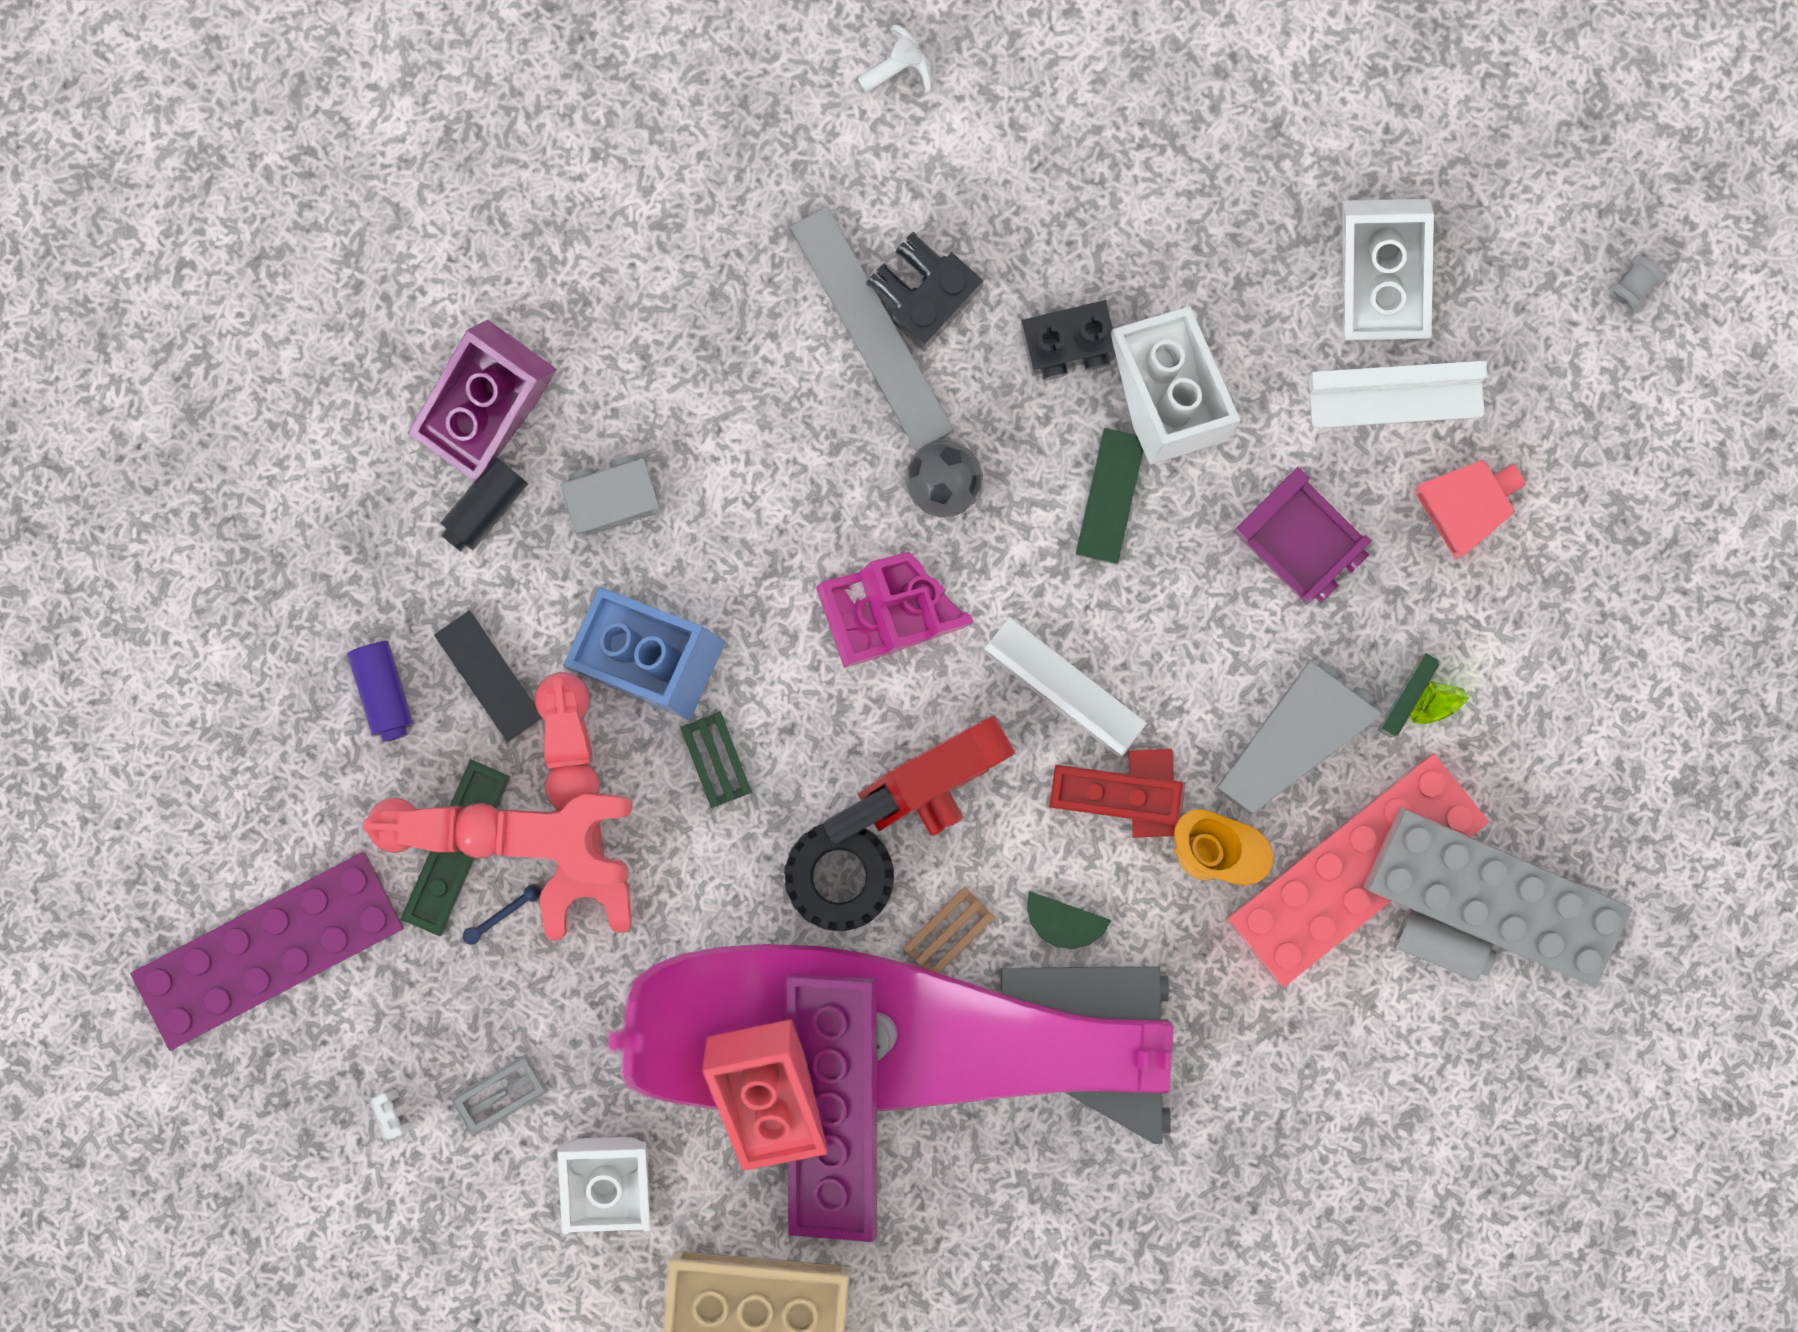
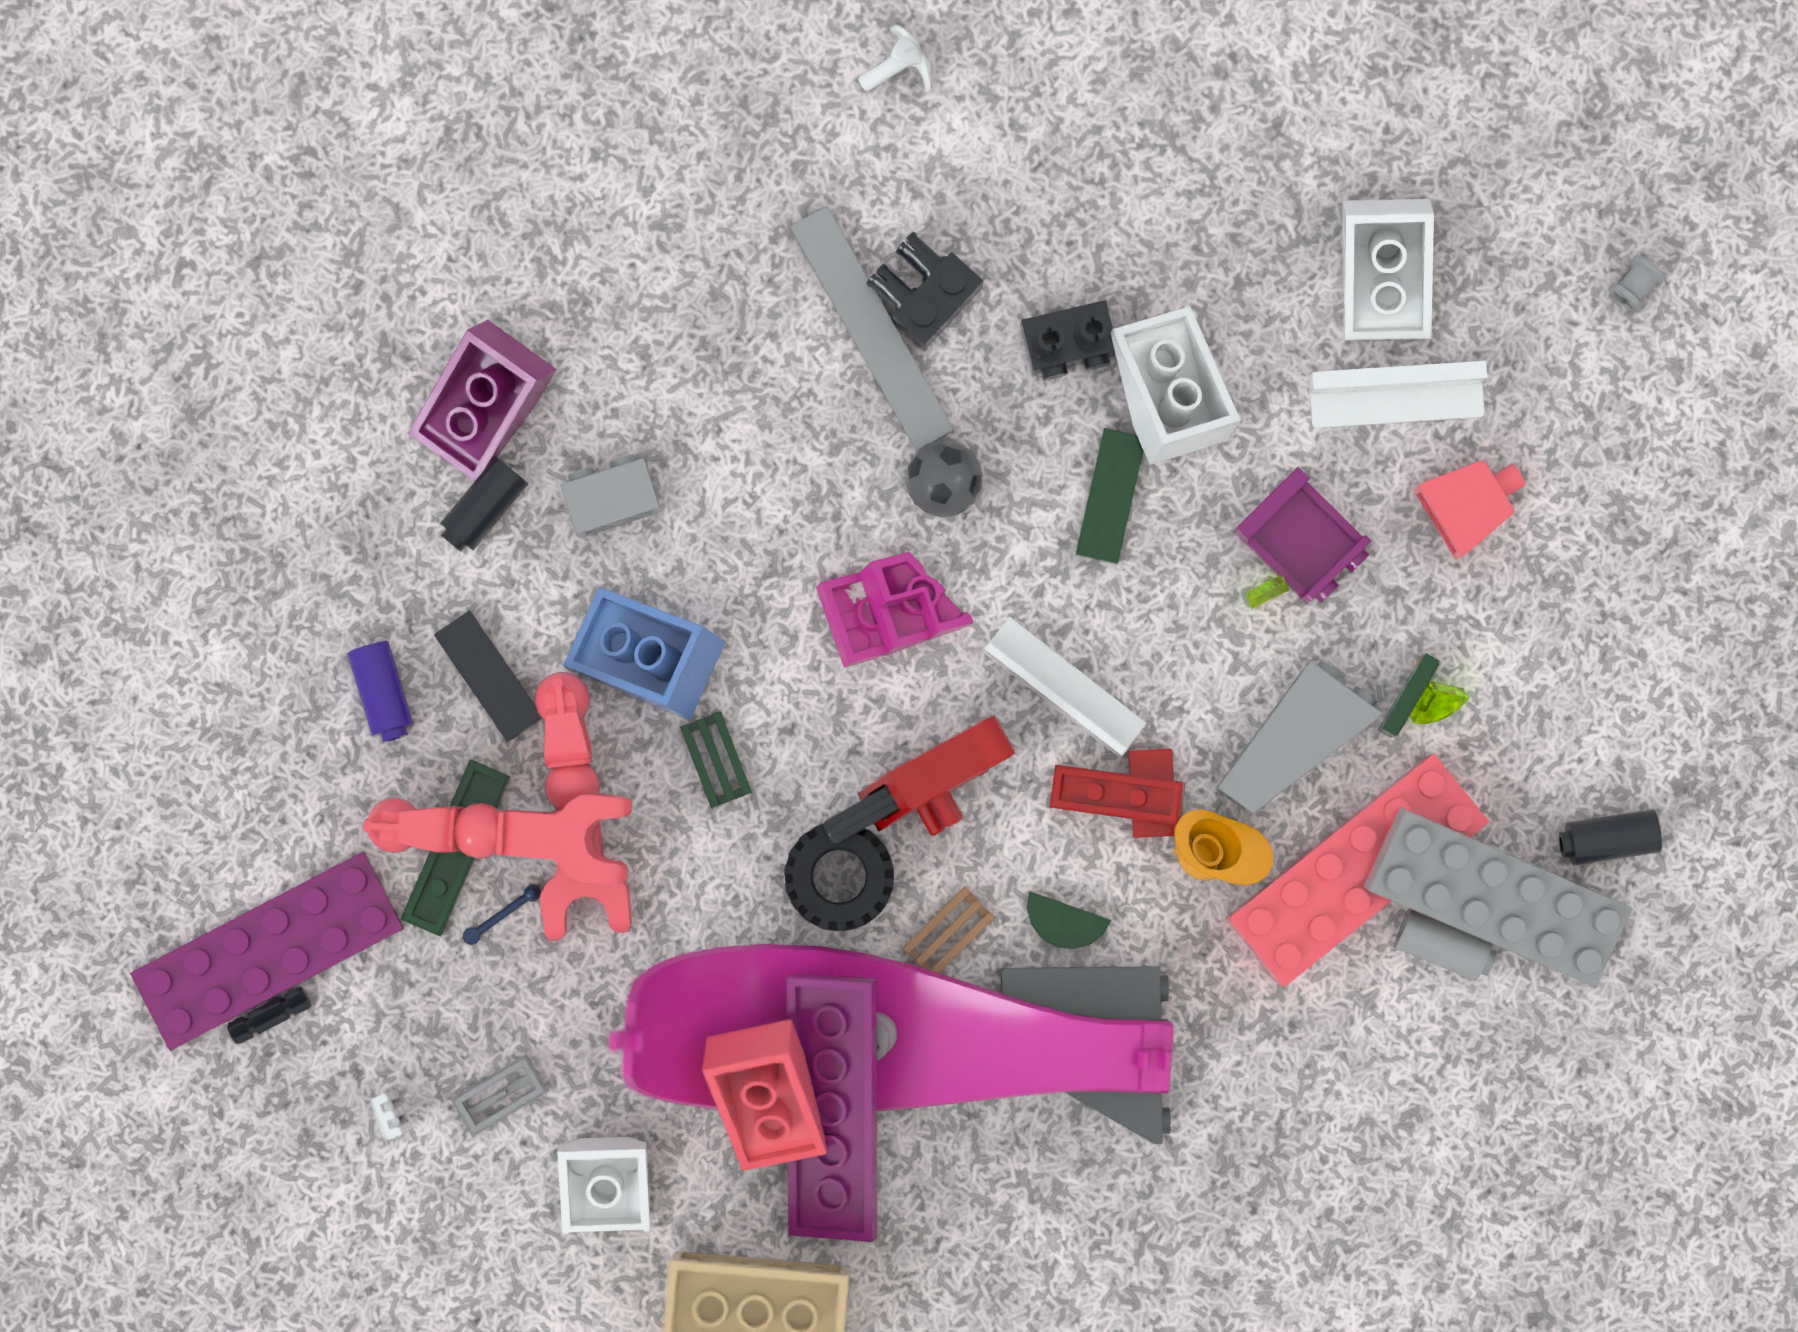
none -> black axle [227,987,311,1044]
none -> clear neon green tile [1245,576,1290,610]
none -> black brick [1559,809,1662,866]

